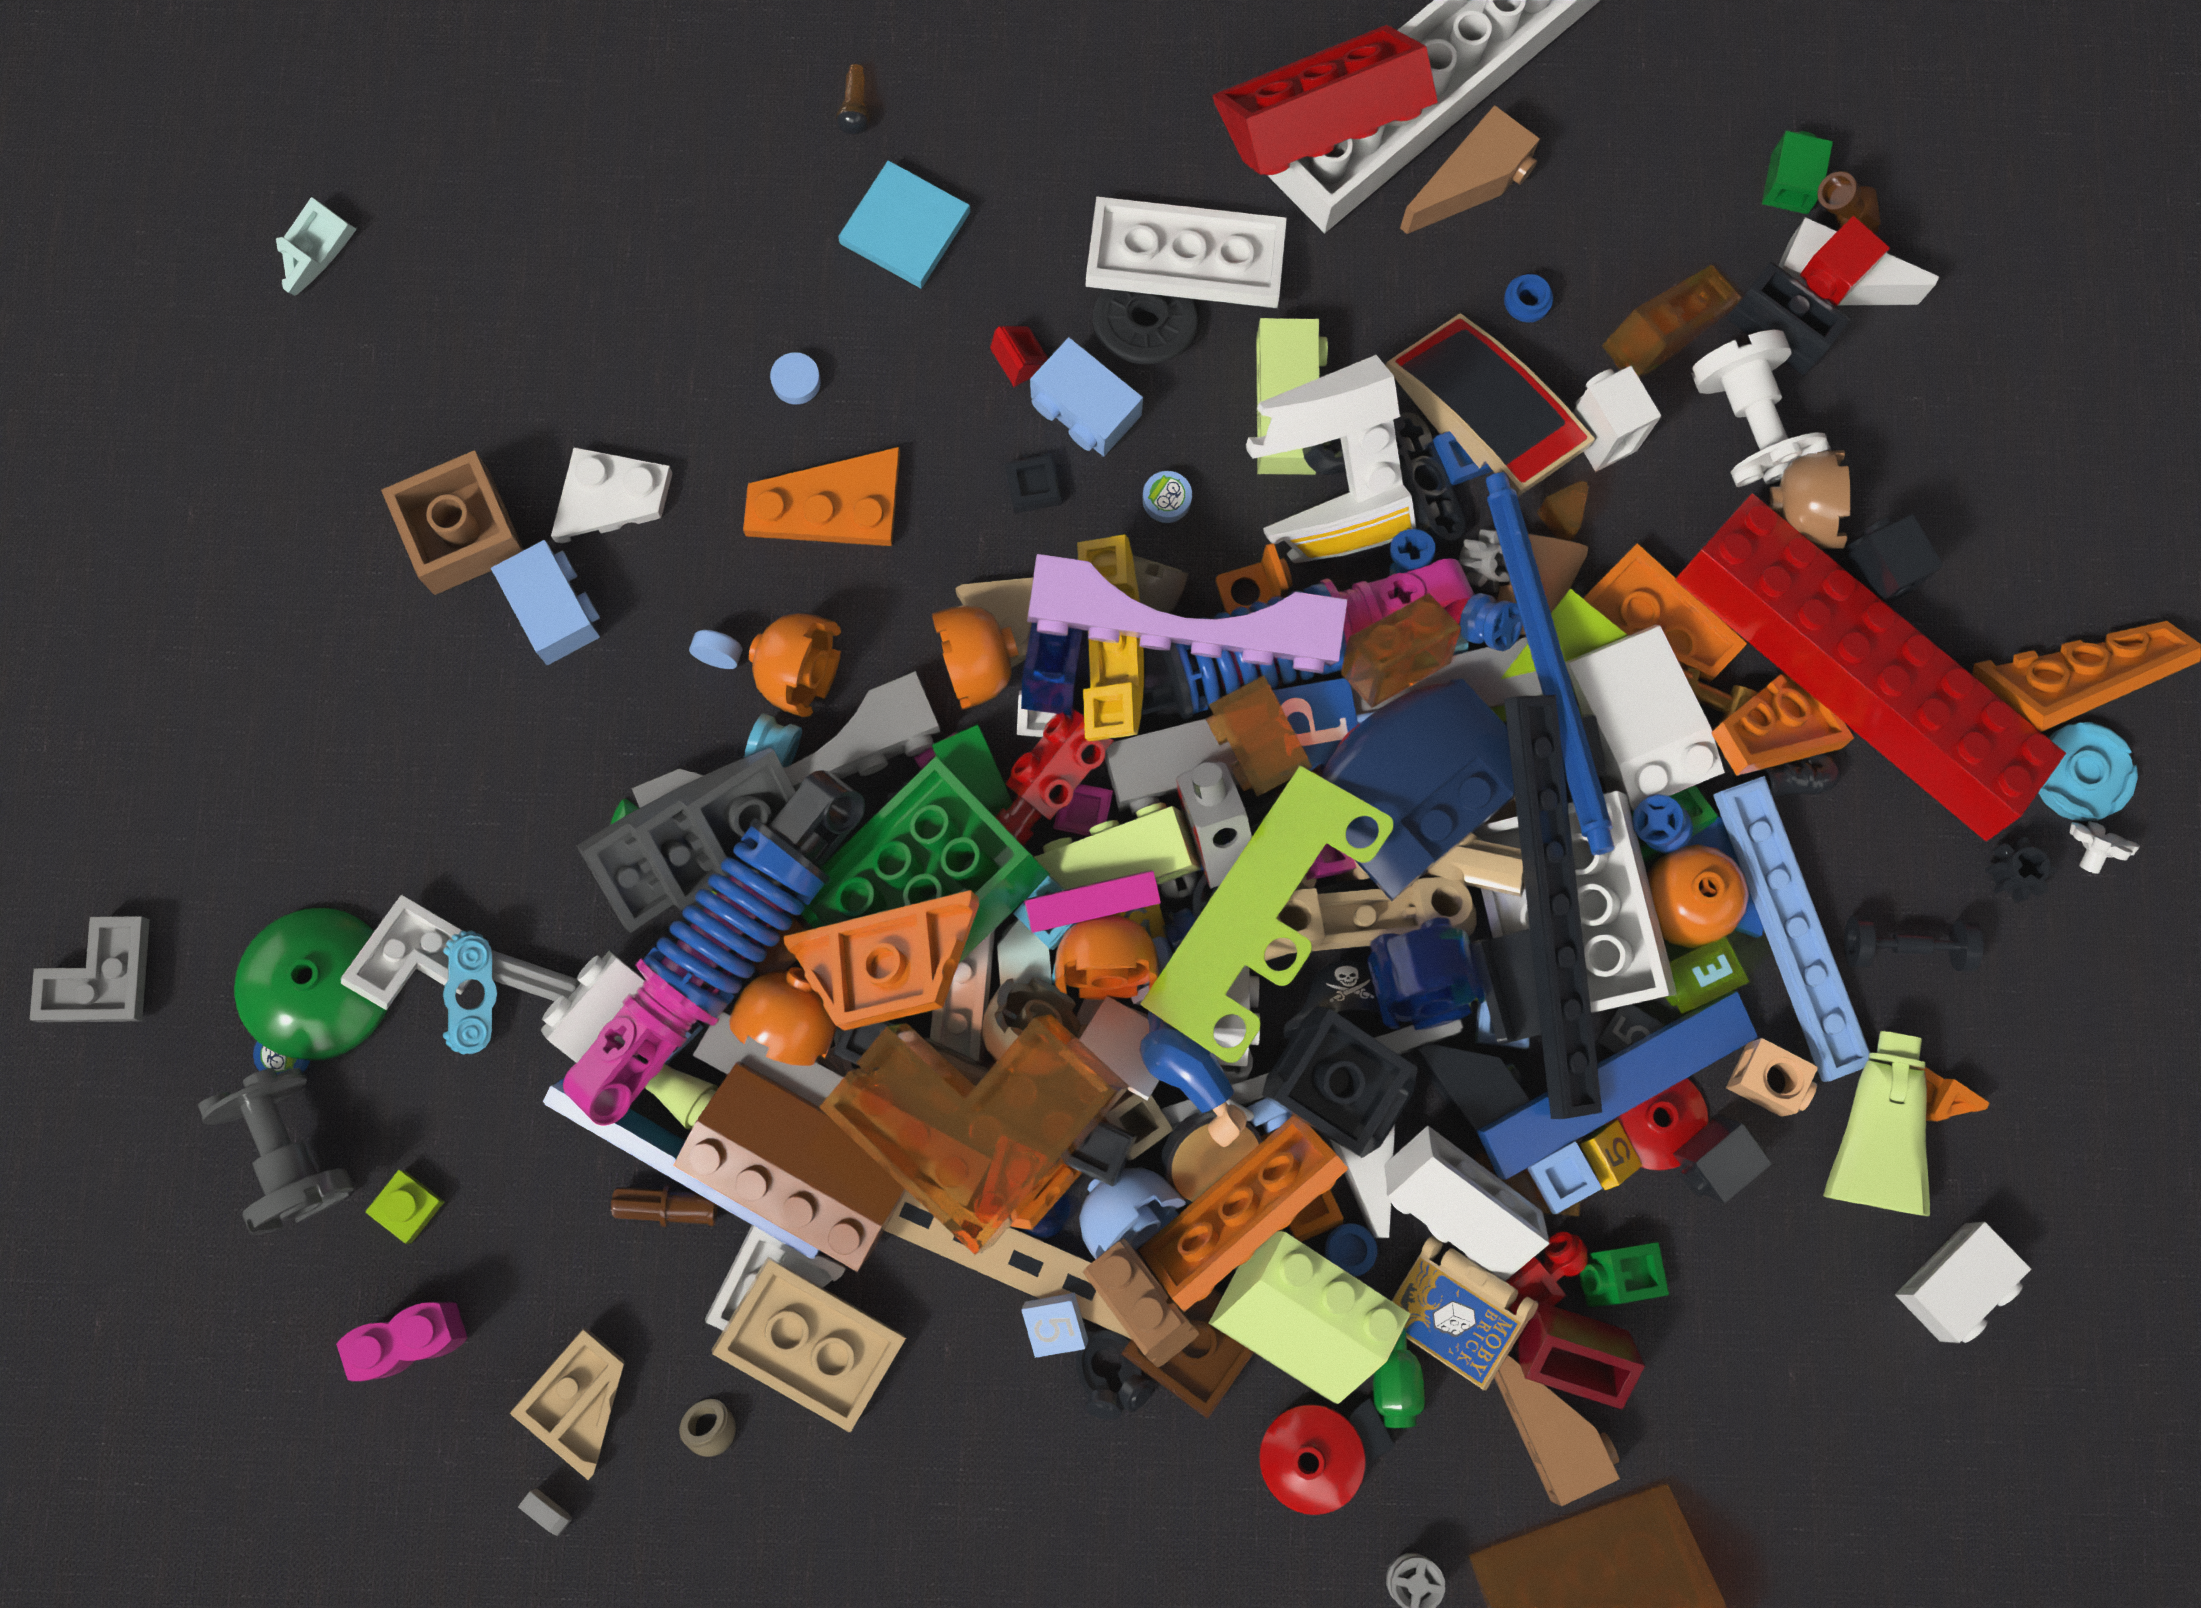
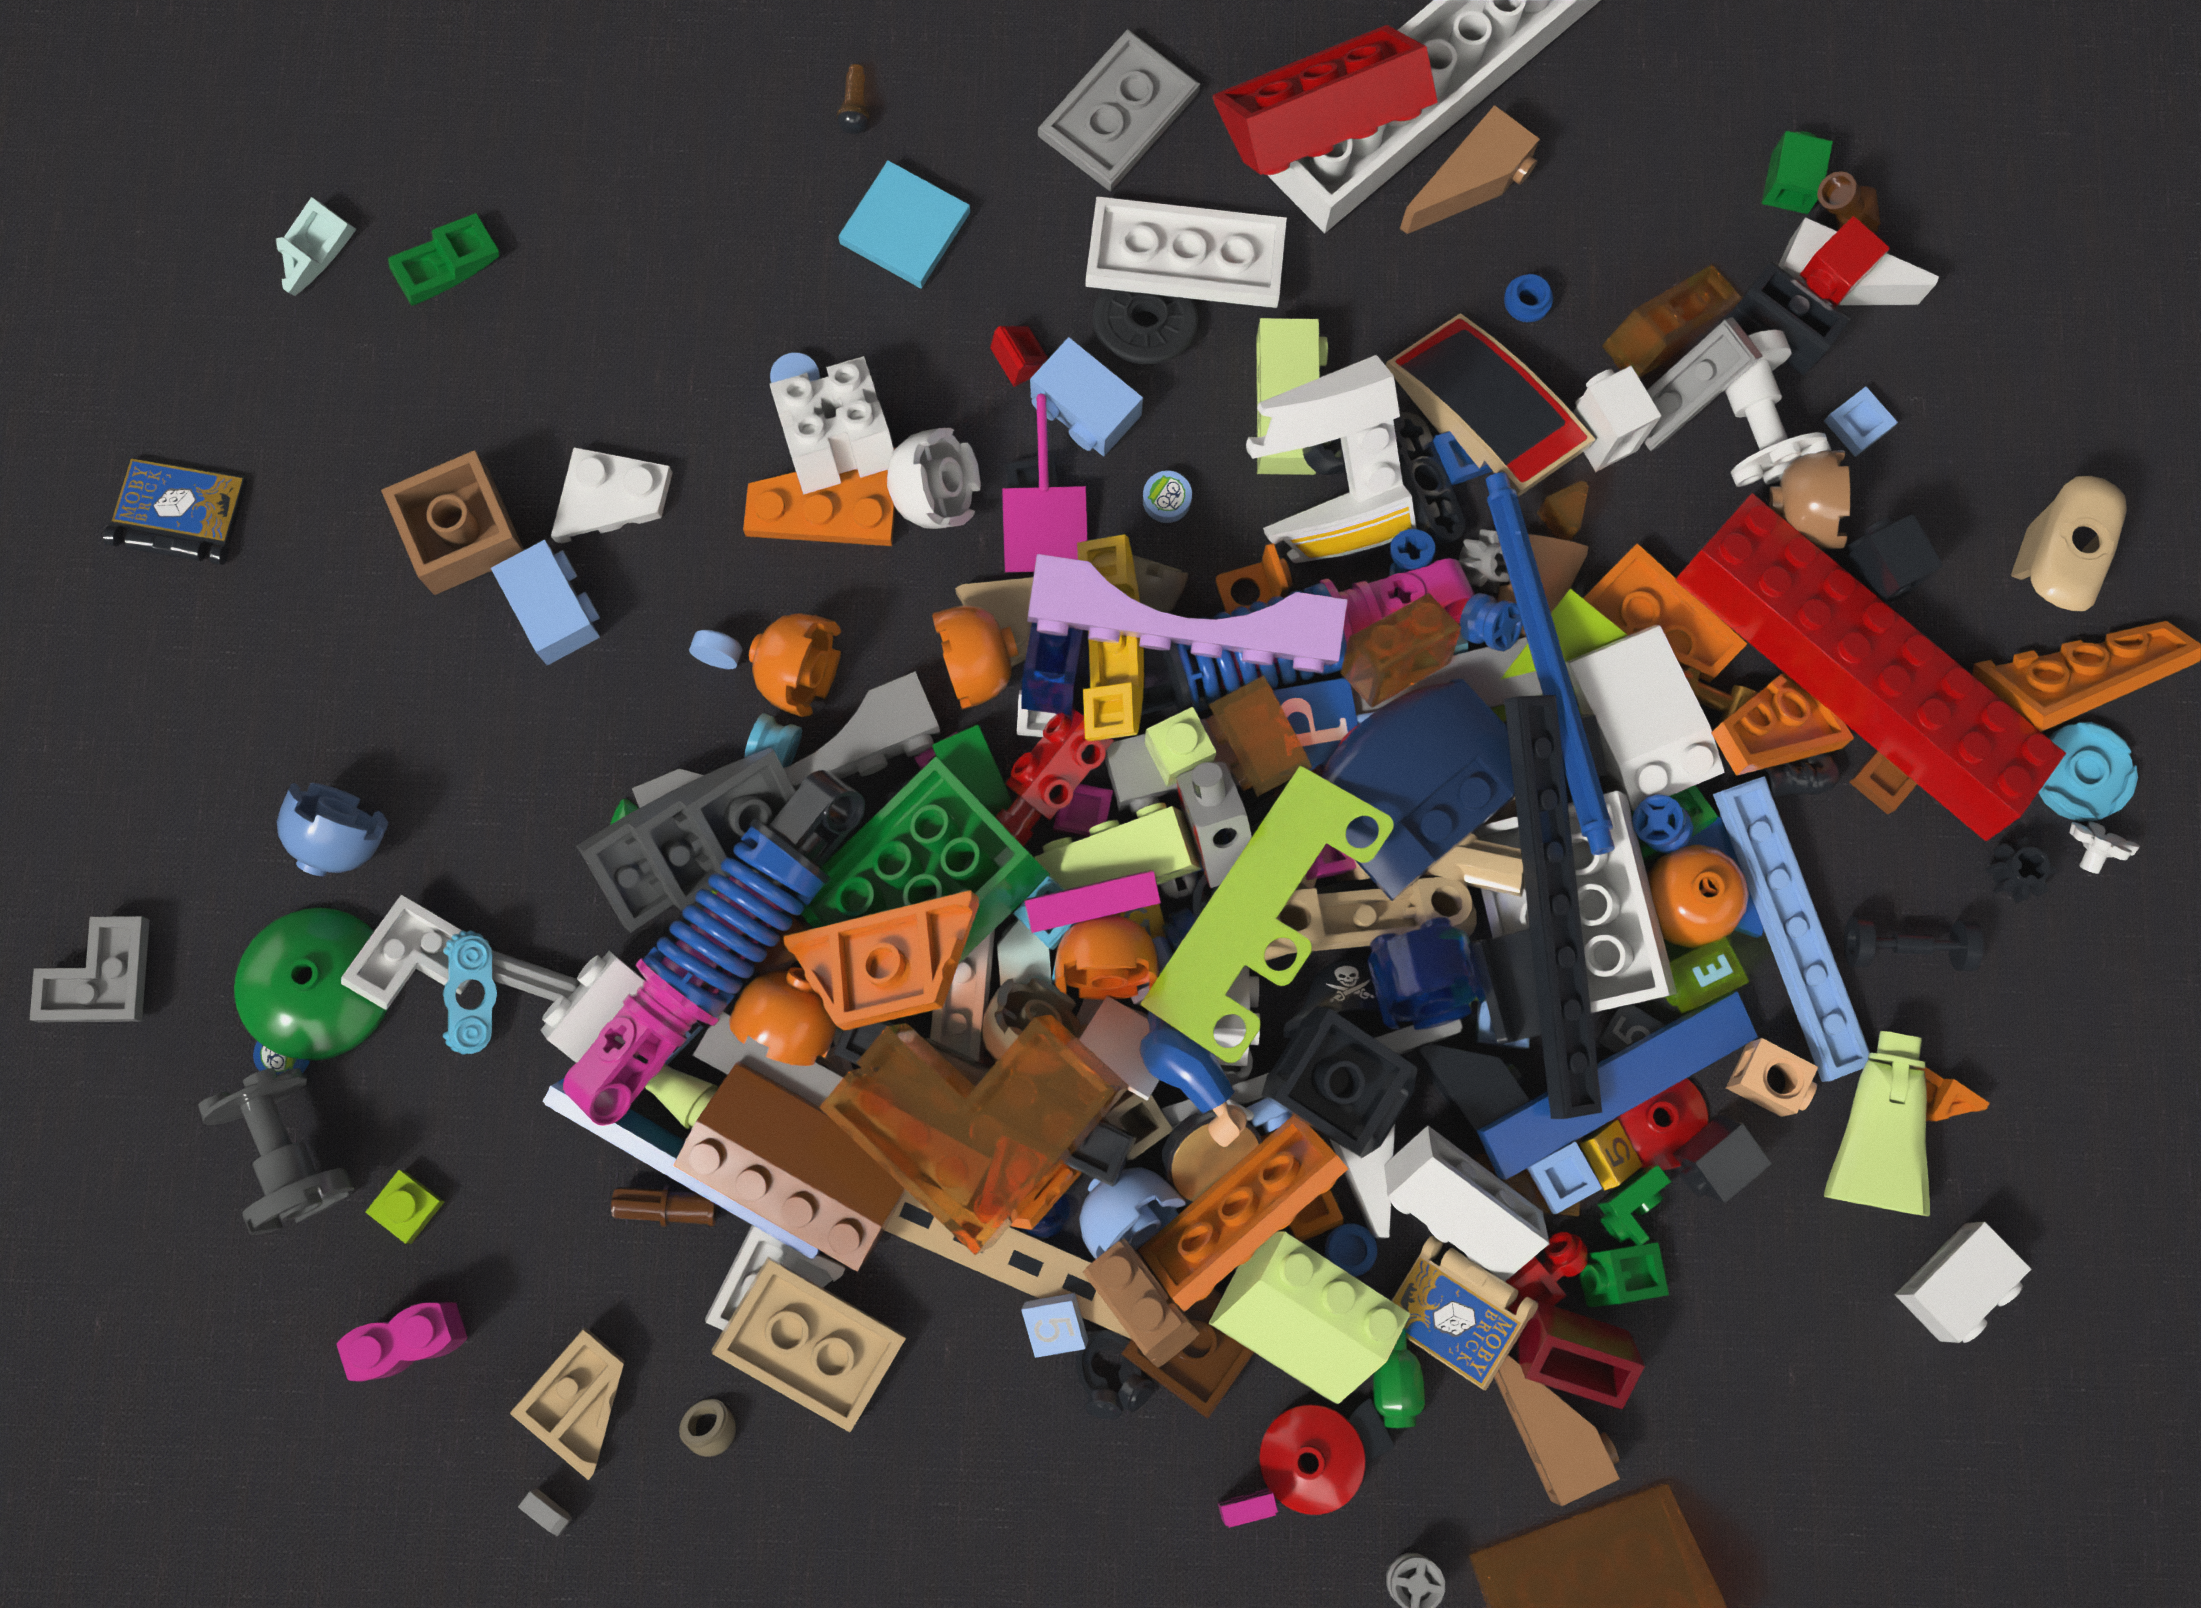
none -> piece [103,457,248,565]
none -> medium blue cylinder [277,783,389,876]
none -> green slope [388,213,499,306]
none -> white brick [769,356,894,495]
none -> white cylinder [887,428,981,529]
none -> dark pink piece [1002,393,1087,573]
none -> light grey tile [1038,29,1200,192]
none -> yellowish green brick [1144,707,1216,787]
none -> dark pink tile [1218,1488,1278,1528]
none -> green bracket [1597,1165,1671,1246]
none -> light grey tile [1644,317,1763,451]
none -> light blue tile [1824,387,1898,457]
none -> dark orange plate [1849,750,1917,815]
none -> tan piece [2011,476,2127,611]

